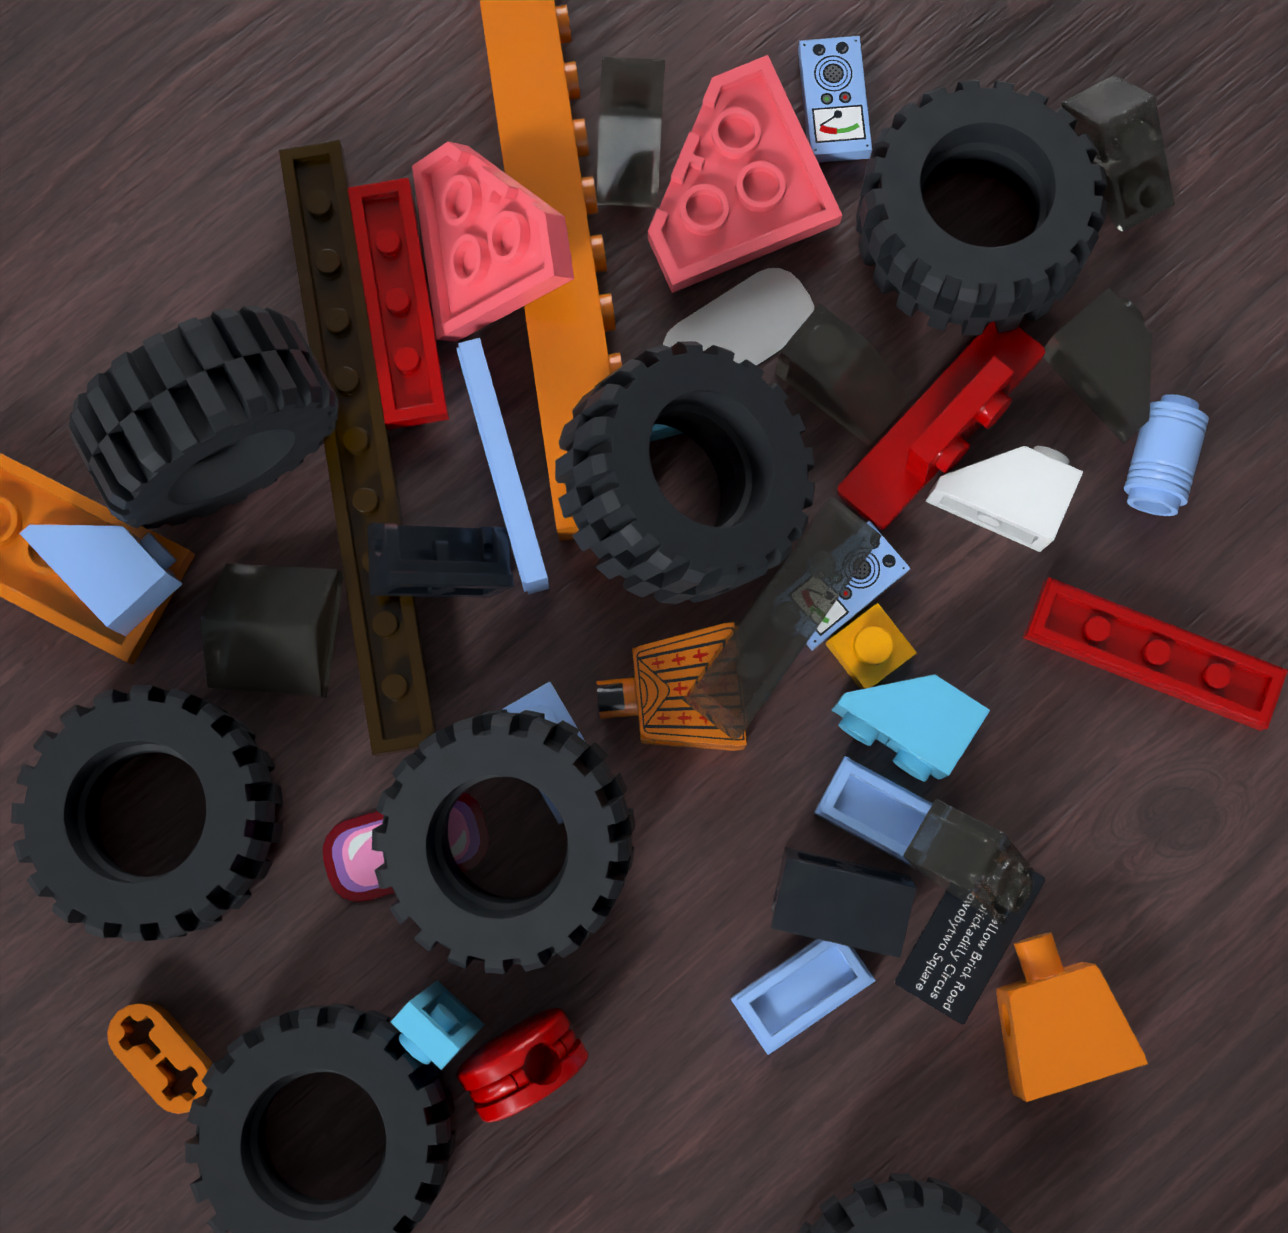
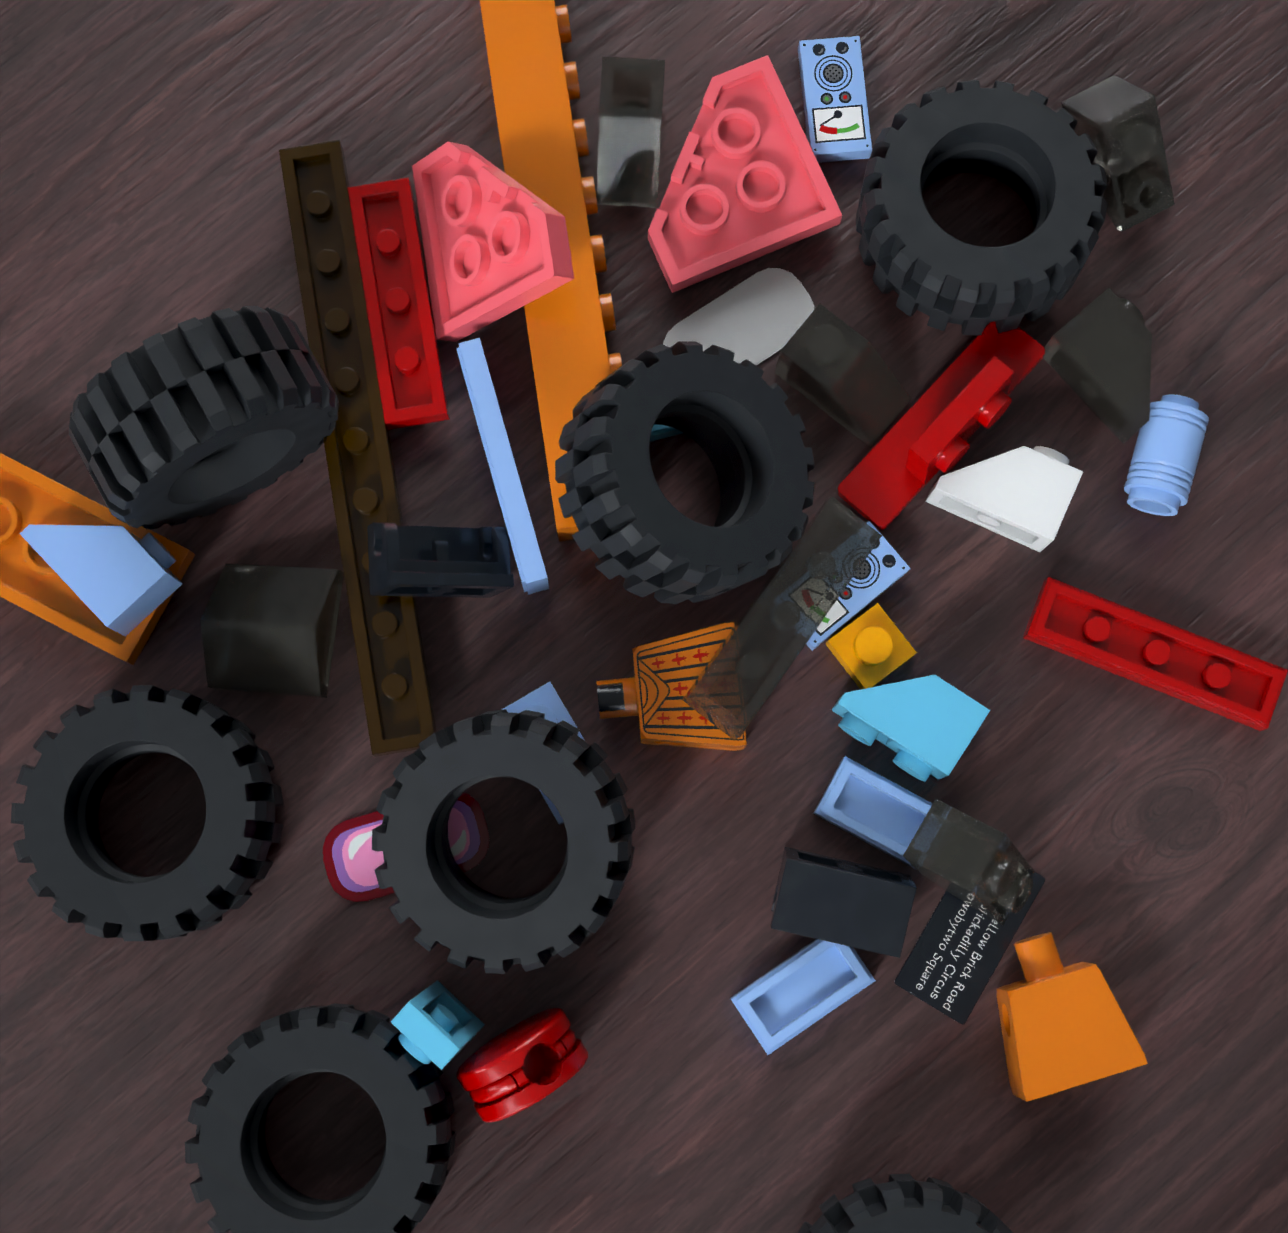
orange beam [107,1002,212,1114] -> none

